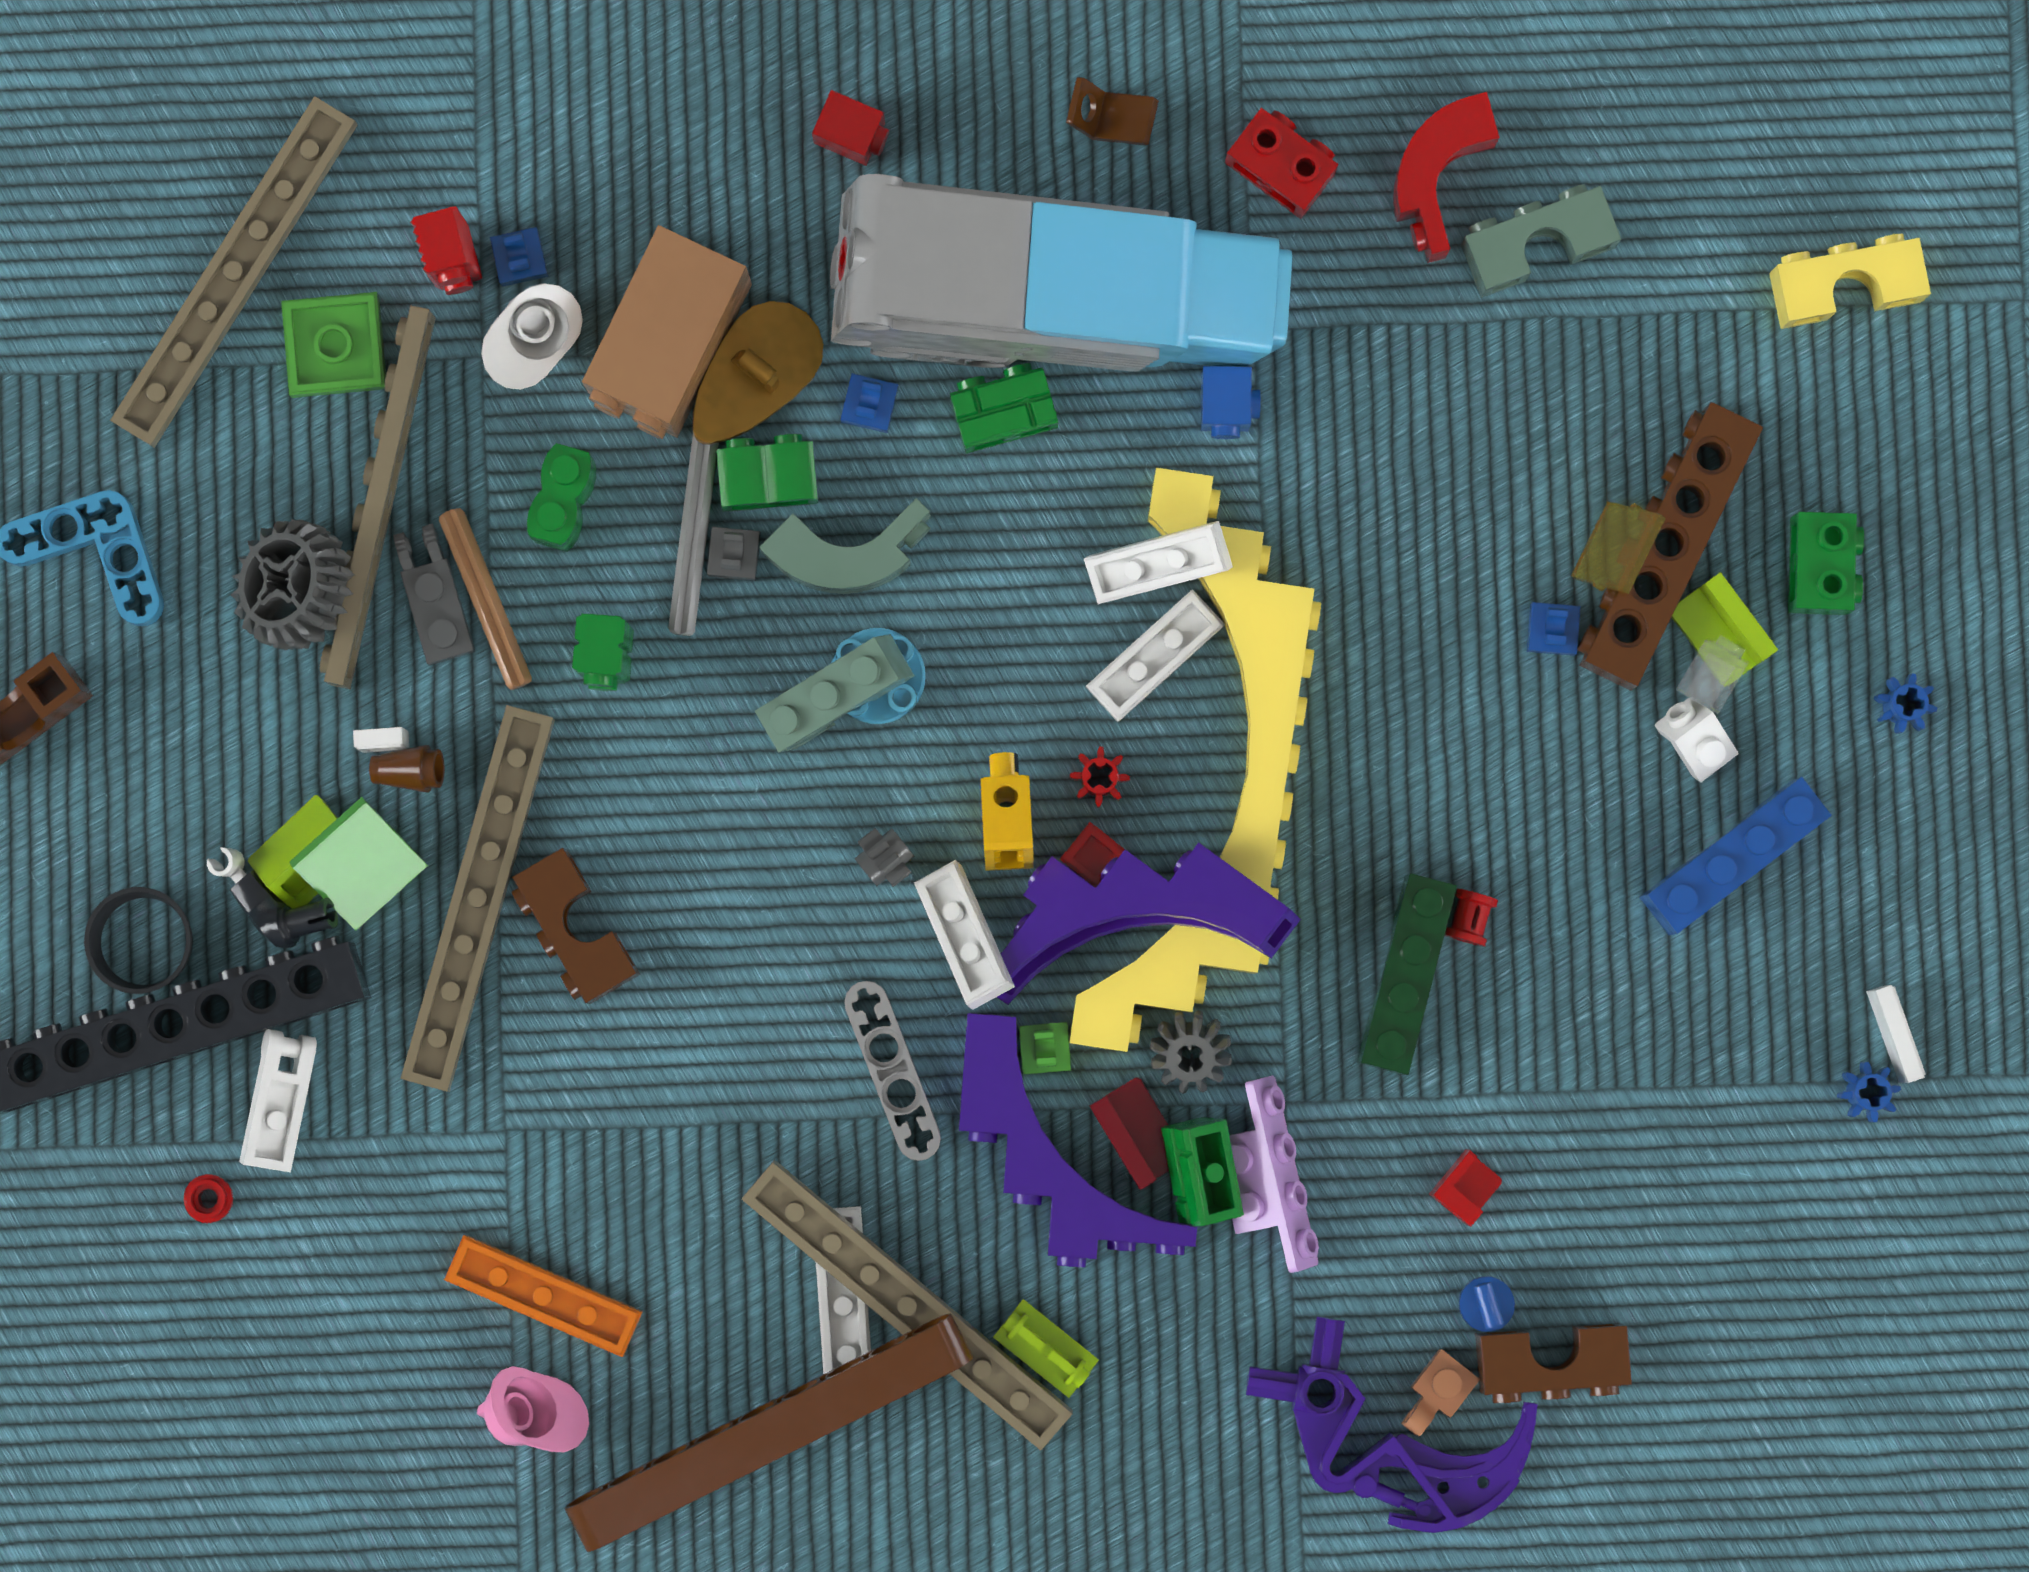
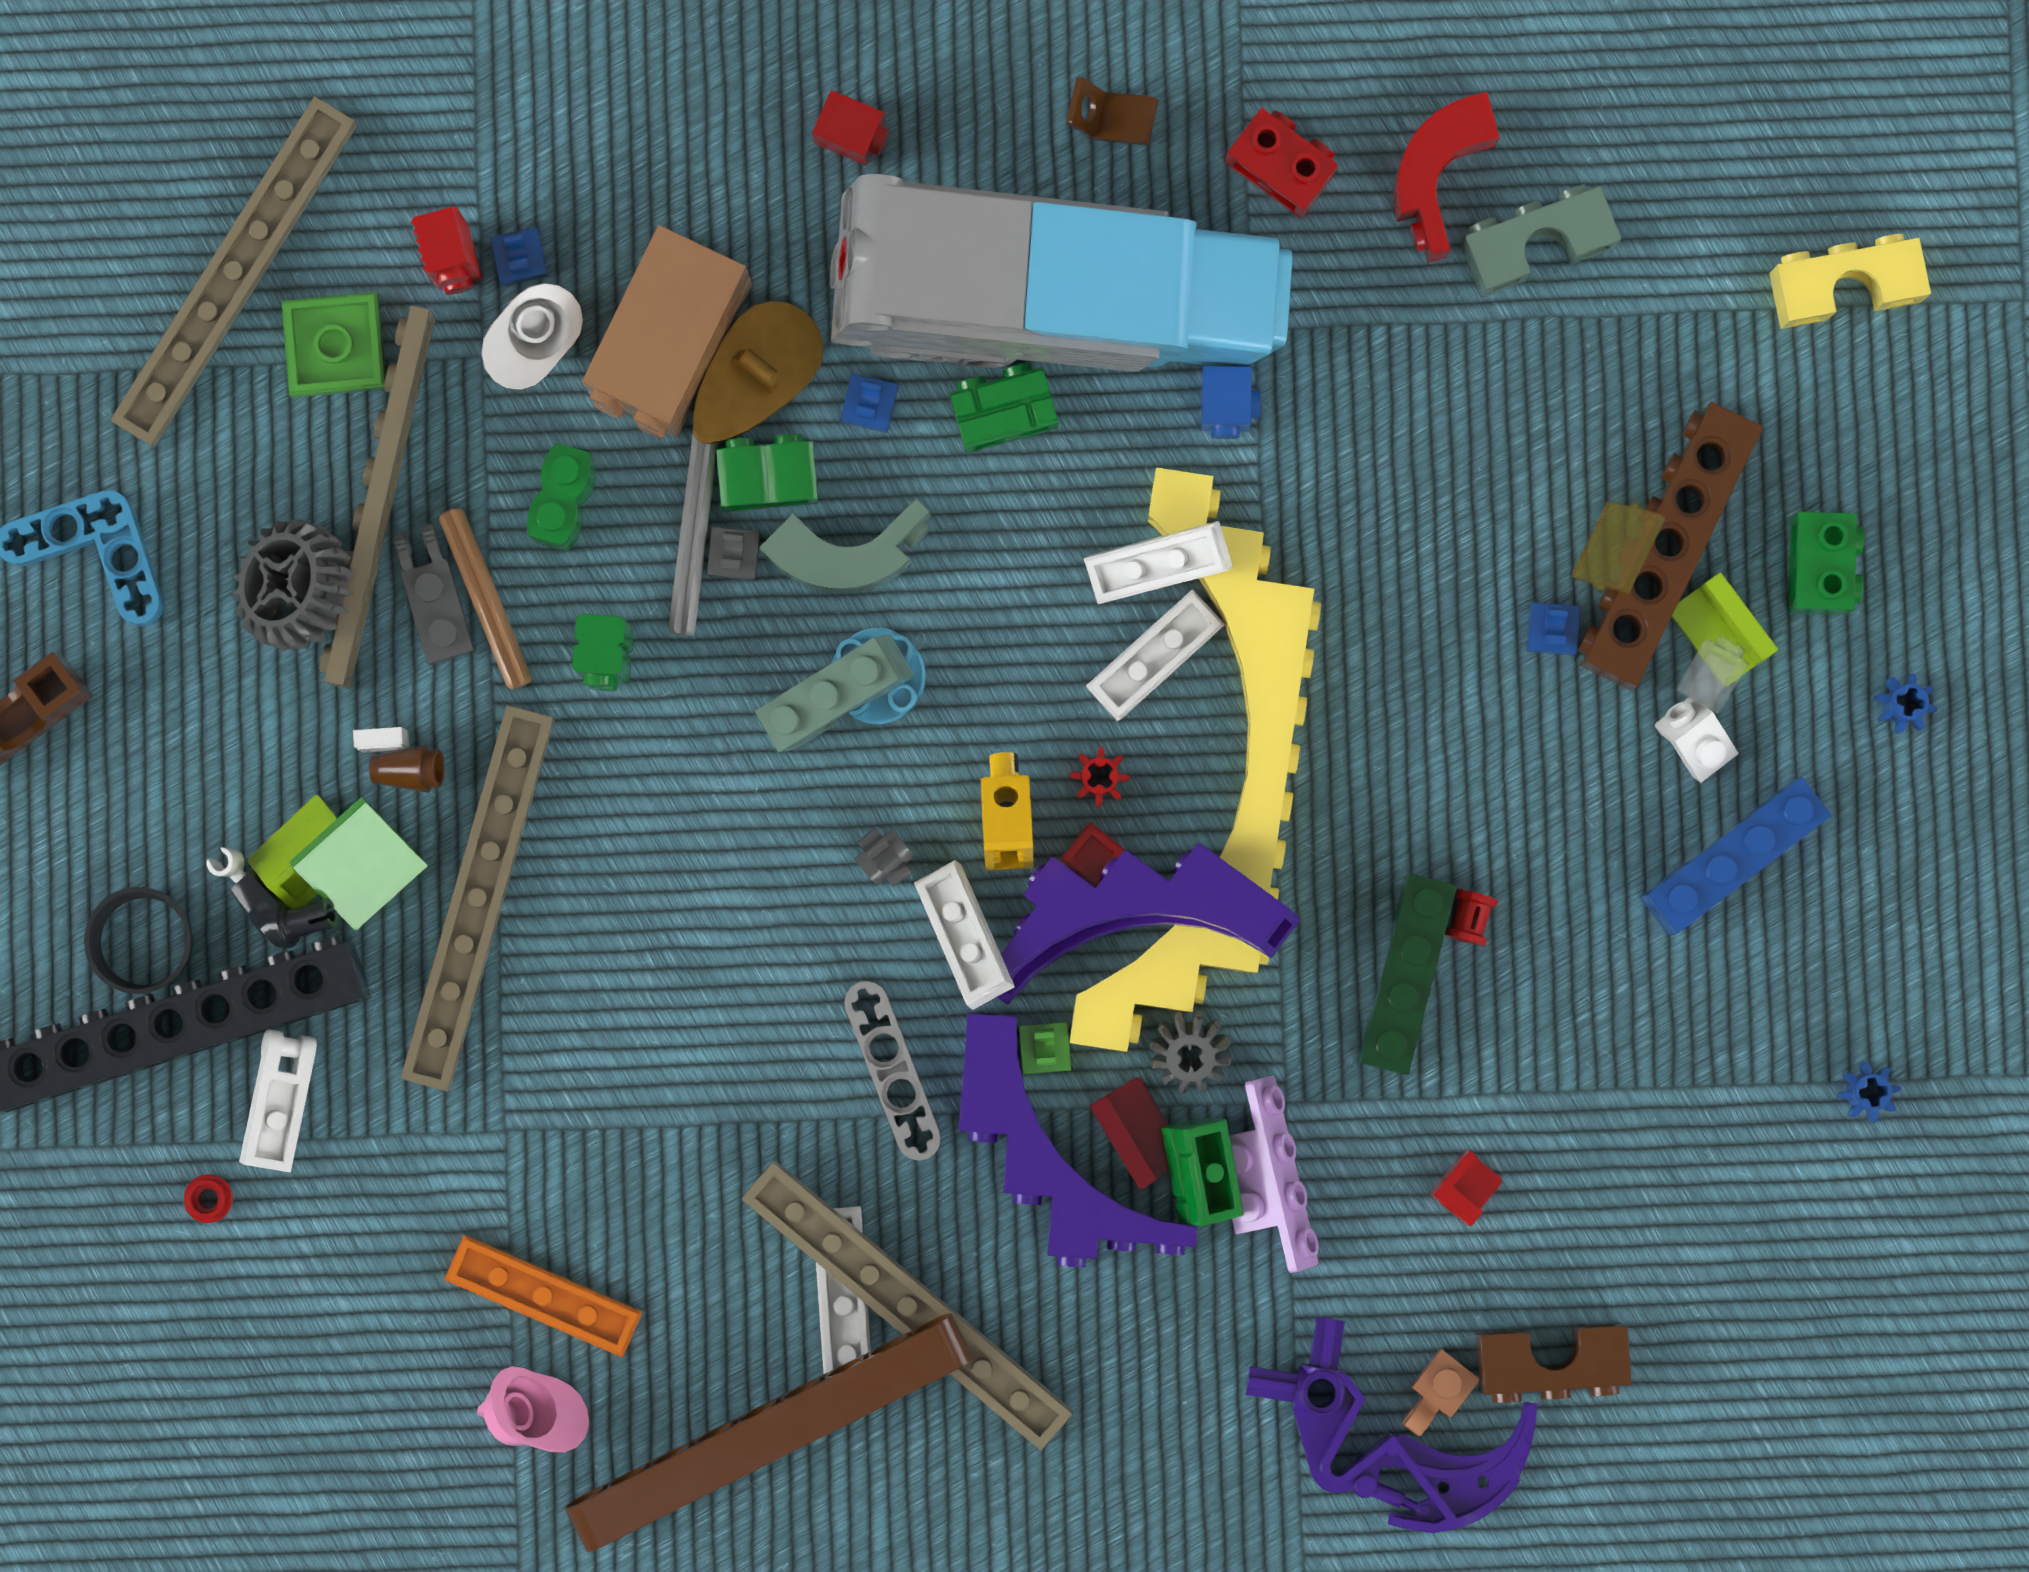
reddish brown arch [511,848,641,1004] -> none
lime hinge [993,1299,1099,1398] -> none
blue piece [1459,1276,1515,1332] -> none
white tile [1866,985,1926,1083] -> none

